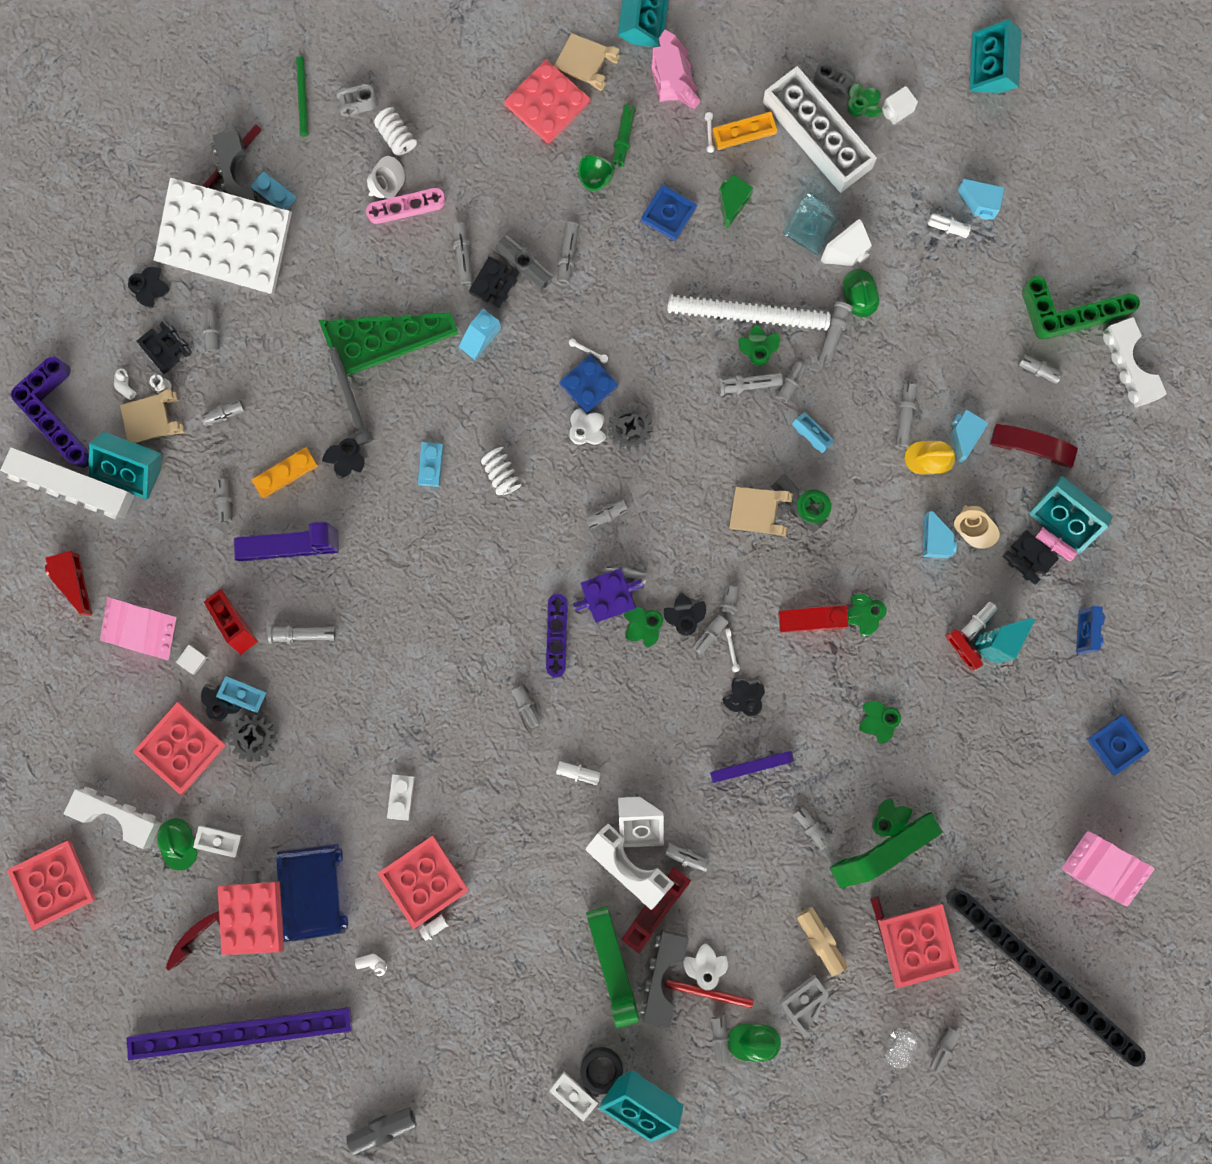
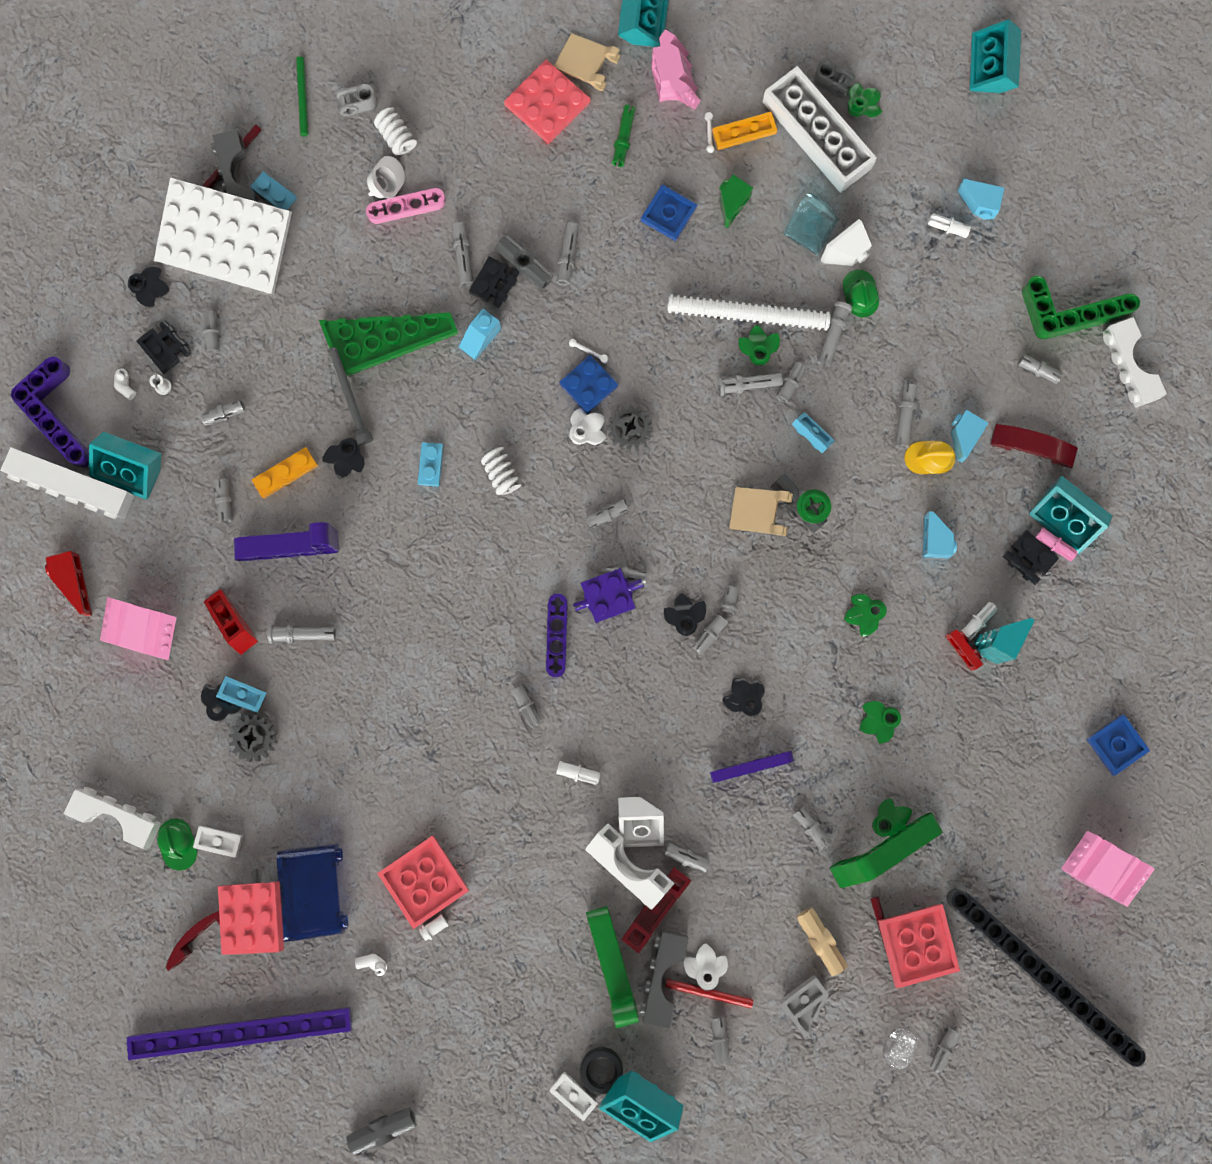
coral plate [7,840,96,931] -> none
tan flag [120,389,185,444] -> none
coral plate [133,702,227,795] -> none
white tile [176,645,208,675] -> none
white plate [387,774,415,821] -> none
green helmet [578,155,615,191] -> none
green plate [624,607,663,648] -> none
white hinge [725,628,740,672] -> none
green piece [727,1024,781,1062] -> none
red slope [779,605,848,633] -> none
white brick [882,86,918,125] -> none
tan piece [954,505,1000,548] -> none
blue plate [1076,606,1105,654] -> none

